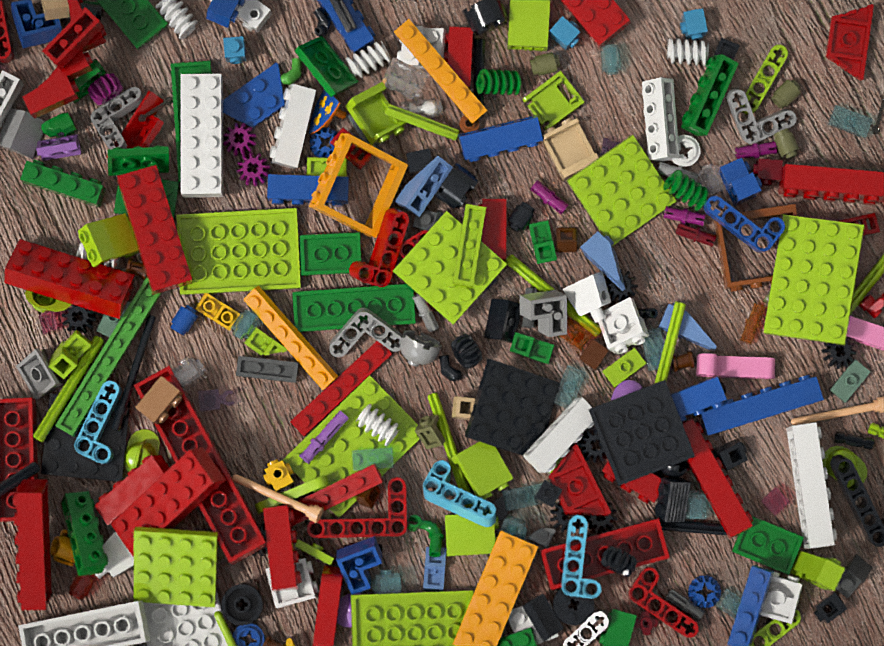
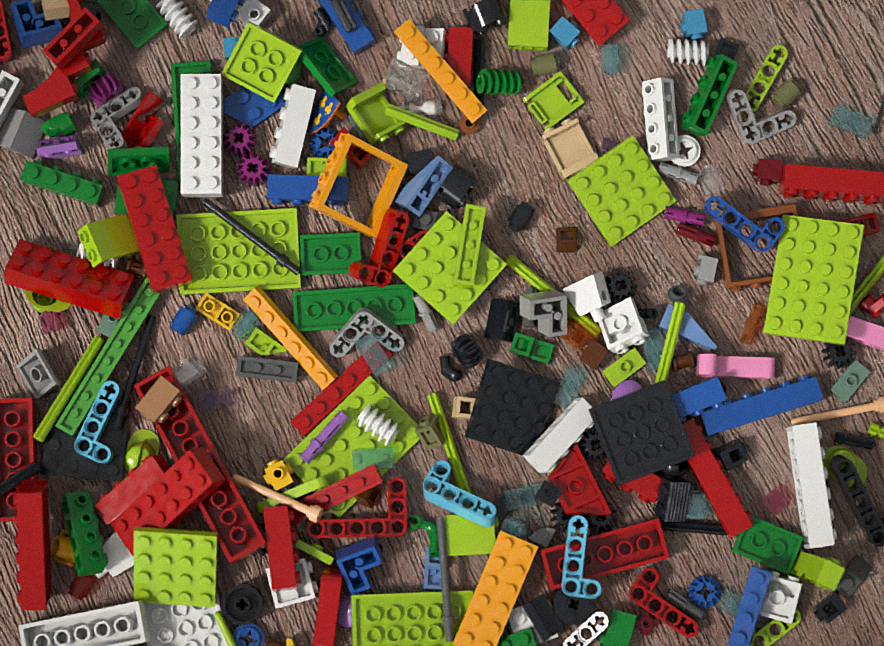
lime brick [48,330,92,379] -> none
black gear [62,304,97,334] -> none
white piece [346,41,391,78] -> none
clear light blue brick [372,570,402,594] -> none
light grey cylinder [400,330,442,367] -> none
lime panel [450,442,514,500] -> none
blue brick [458,115,543,162] -> none
red brick [478,199,506,261] -> none
green slope [528,219,557,264] -> none
magenta pin [530,180,569,215] -> none
medium blue slope [580,232,626,291] -> none
black gear [601,546,637,577] -> none
green piece [663,170,708,211] -> none
blue brick [718,158,762,206] -> none
magenta pin [735,141,777,160] -> none
olive brick [774,128,800,160] -> none
red wing [825,4,874,81] -> none
none -> black bar [201,197,302,276]
none -> lime plate [221,21,303,103]
none -> clear light blue plate [355,332,393,377]
none -> dark grey bar [436,518,455,642]
none -> dark grey plate [667,285,687,303]
none -> light grey brick [693,255,718,287]

